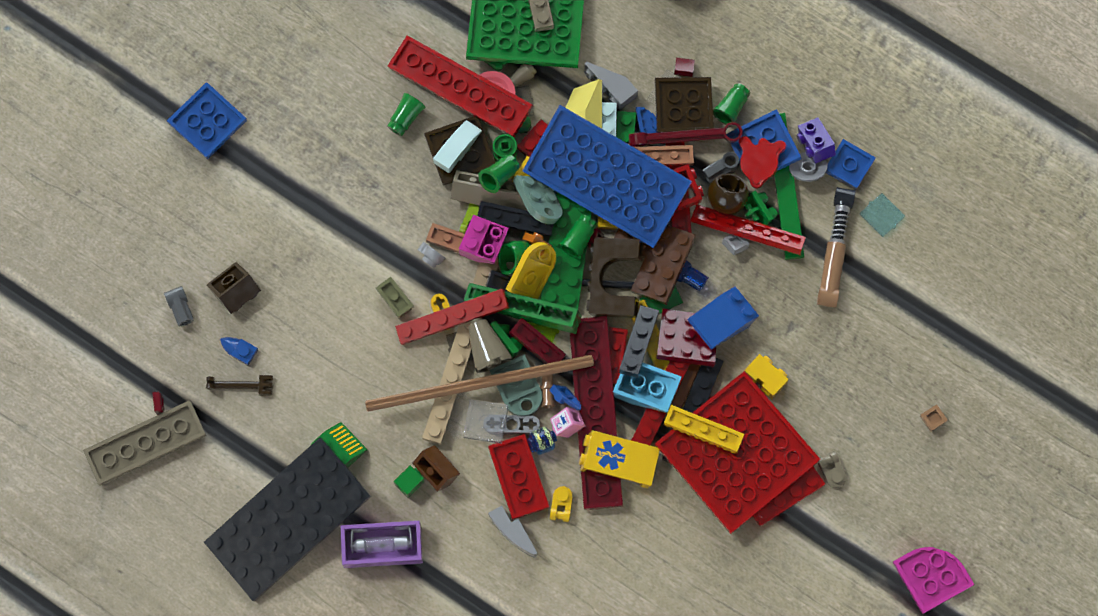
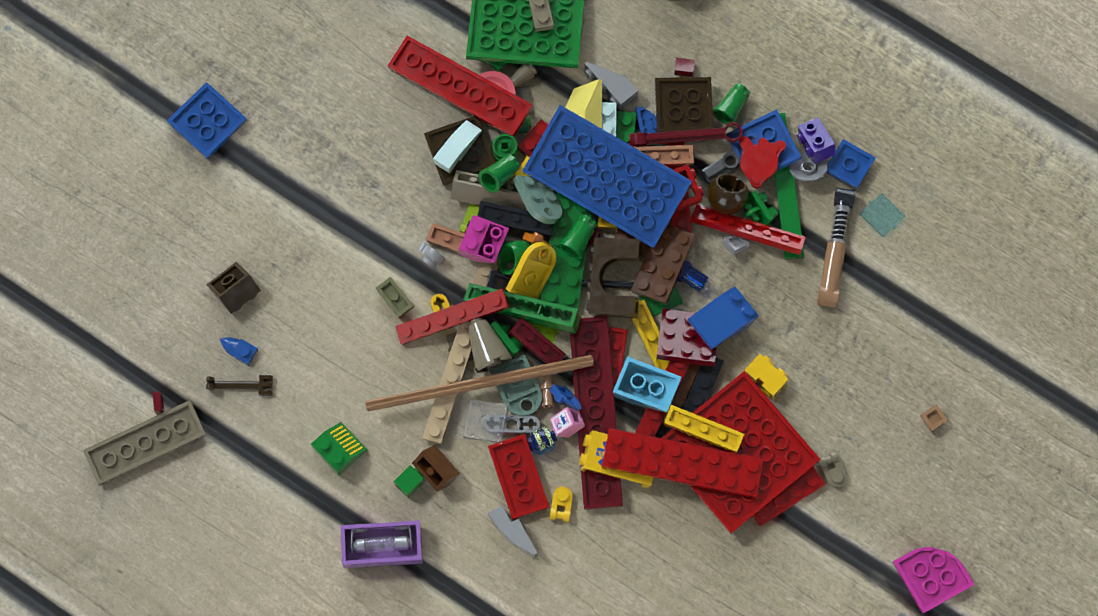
dark grey piece [164,286,194,327] -> none
black plate [204,437,372,601] -> none
green plant [387,93,426,136] -> none
plate [619,305,659,378] -> none
none -> red plate [601,428,763,498]

